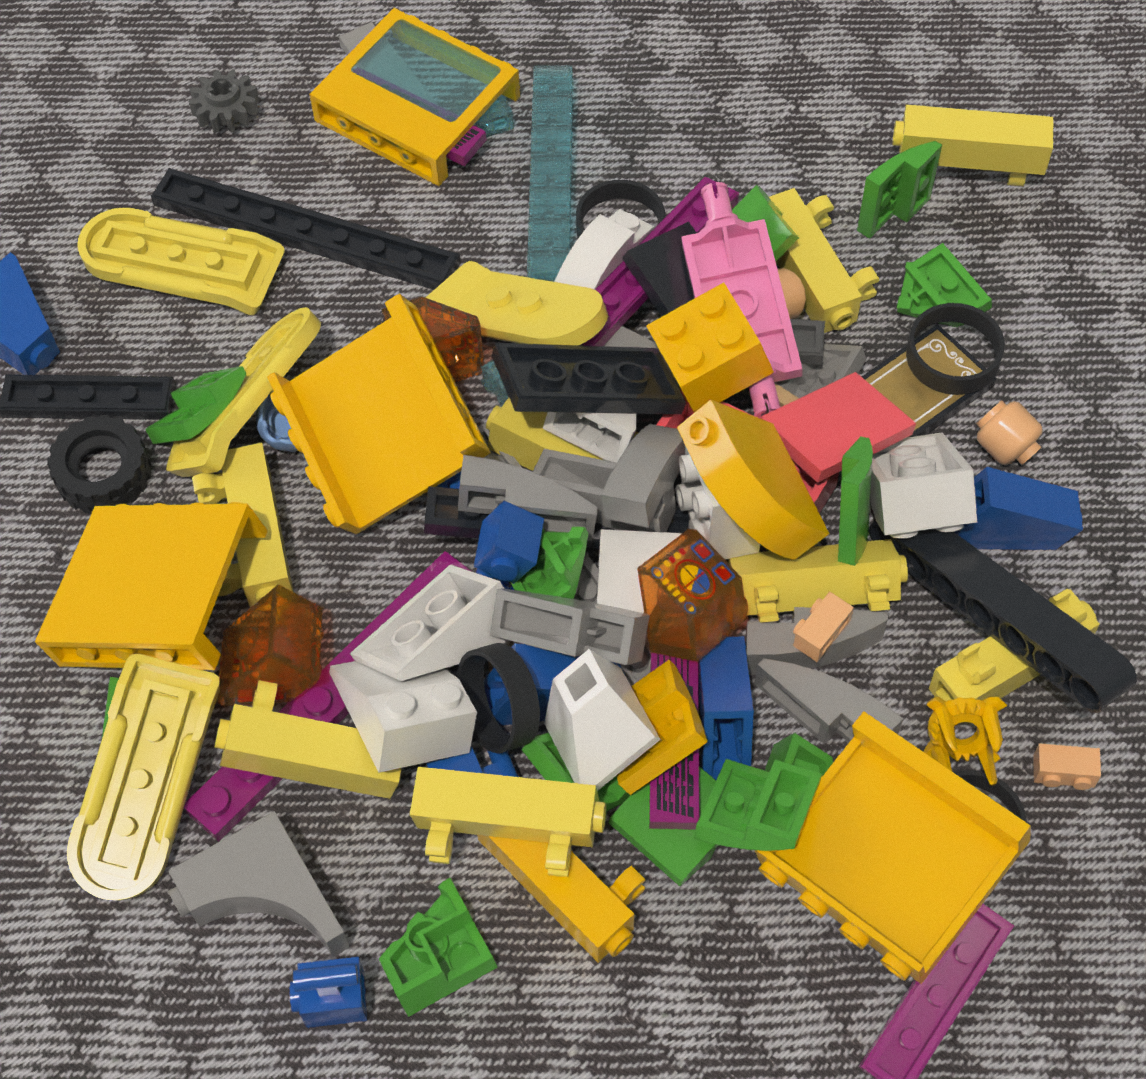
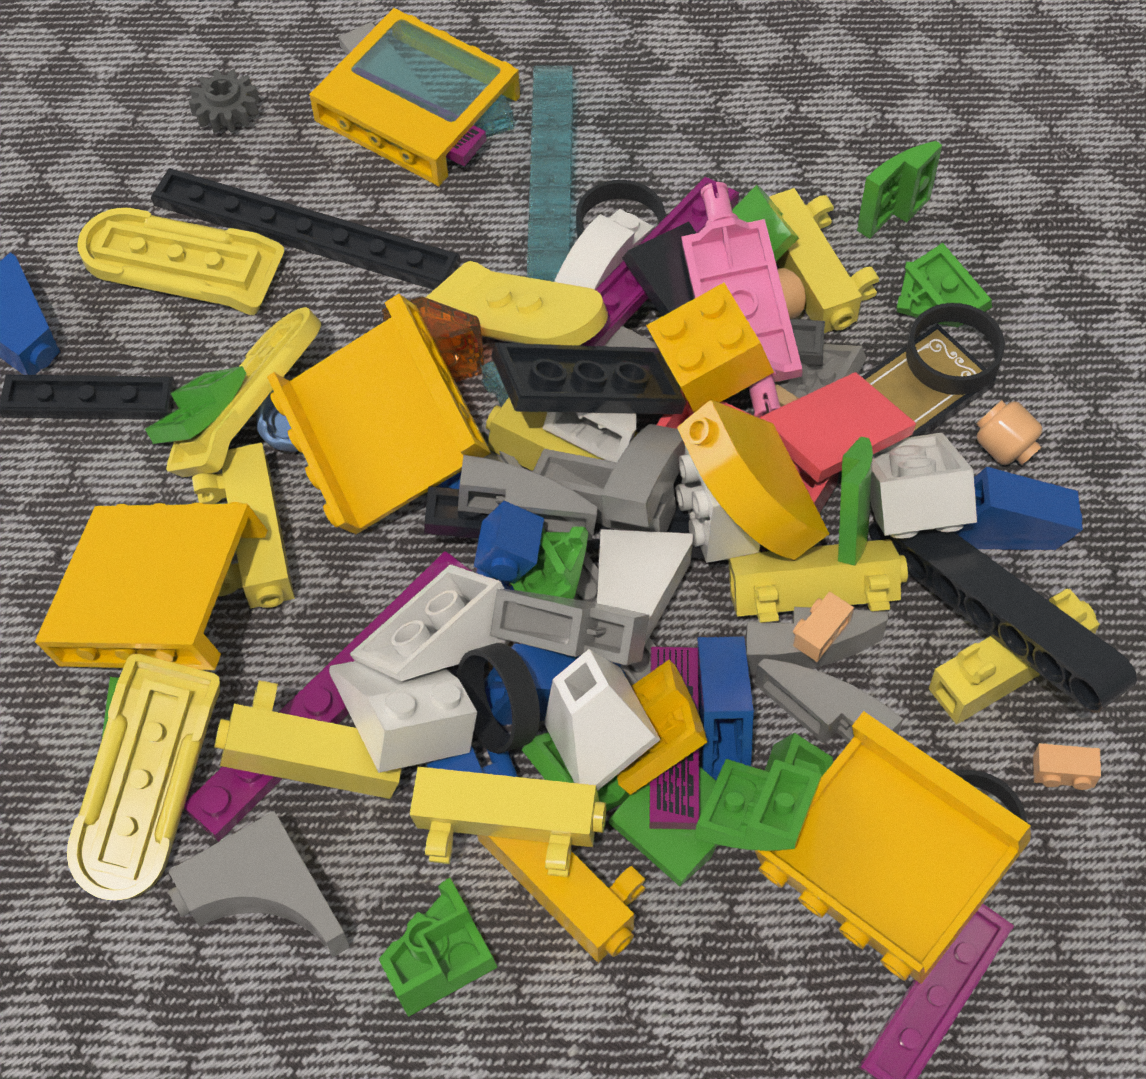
black tyre [47,415,151,514] -> none
clear orange slope [216,584,324,706] -> none
blue brick [290,957,367,1028] -> none
clear orange slope [637,529,748,662] -> none
light yellow brick [893,105,1053,187] -> none
yellow piece [923,696,1007,786] -> none

